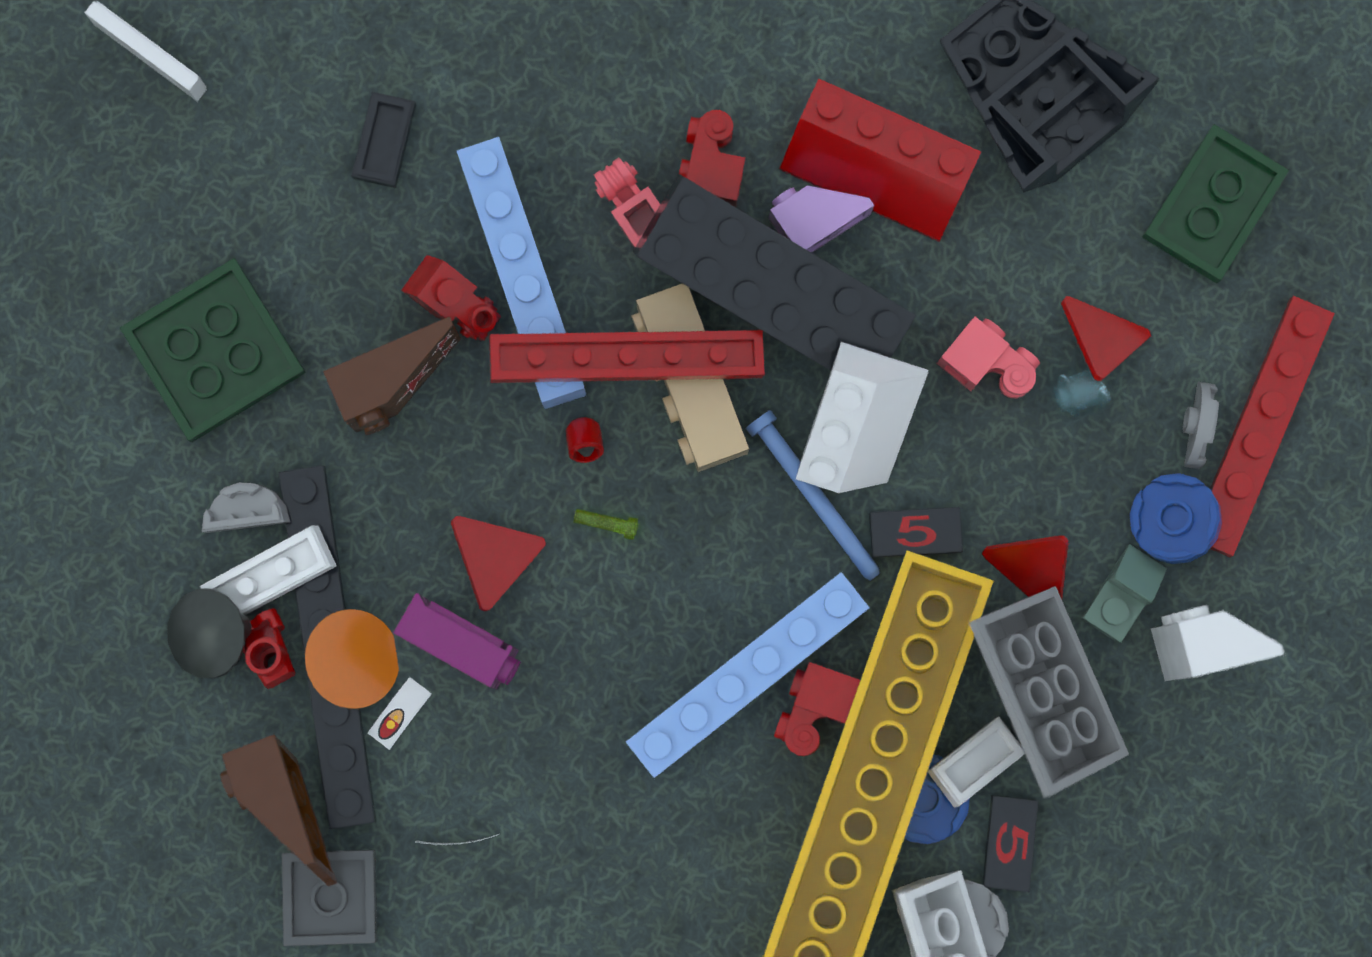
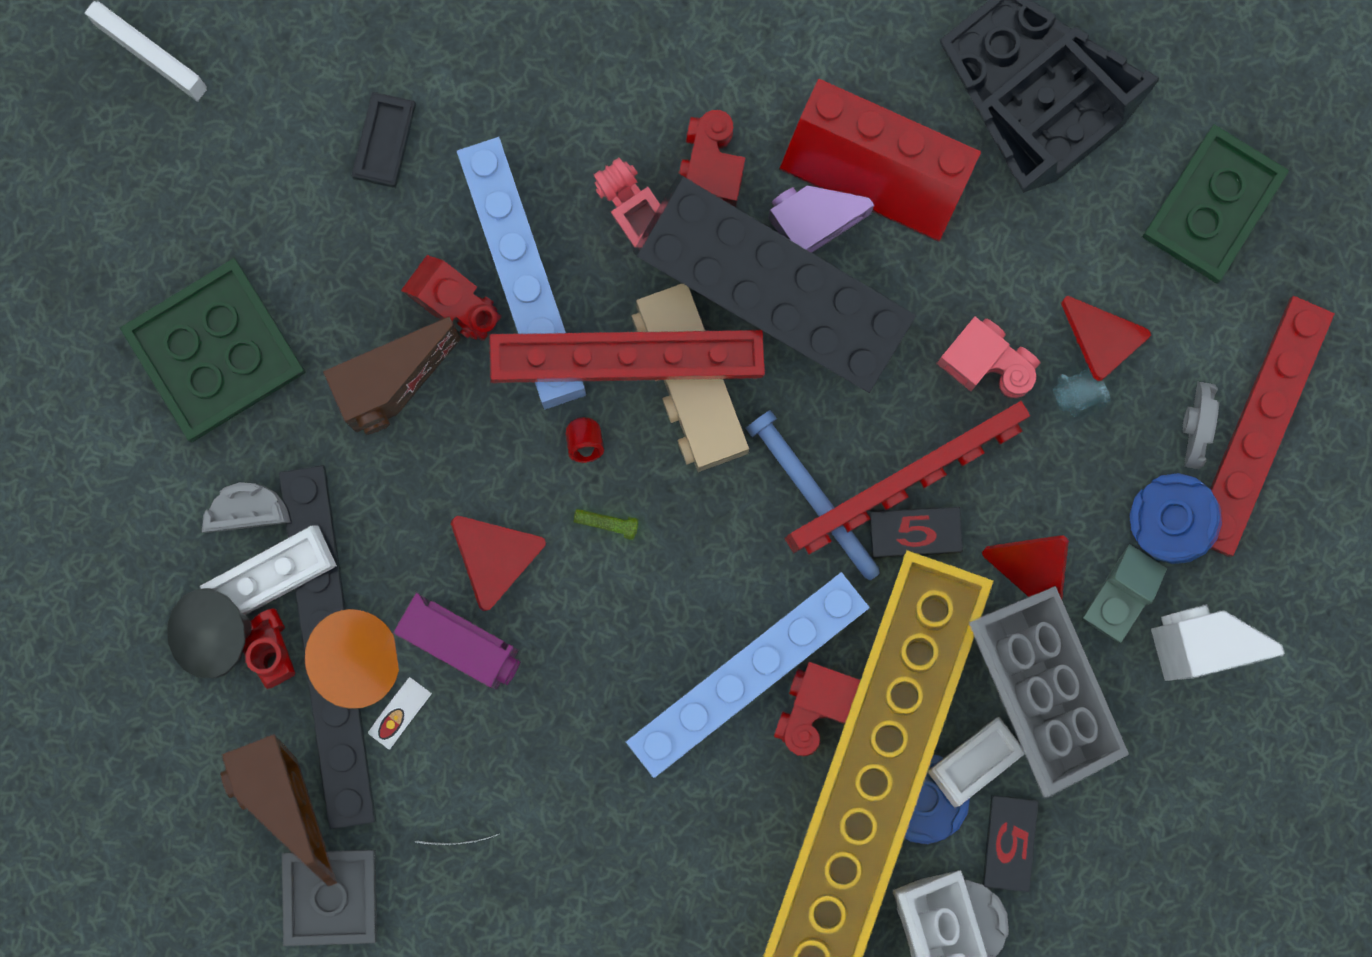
white slope [796,342,928,493] -> none
none -> red plate [784,401,1030,555]

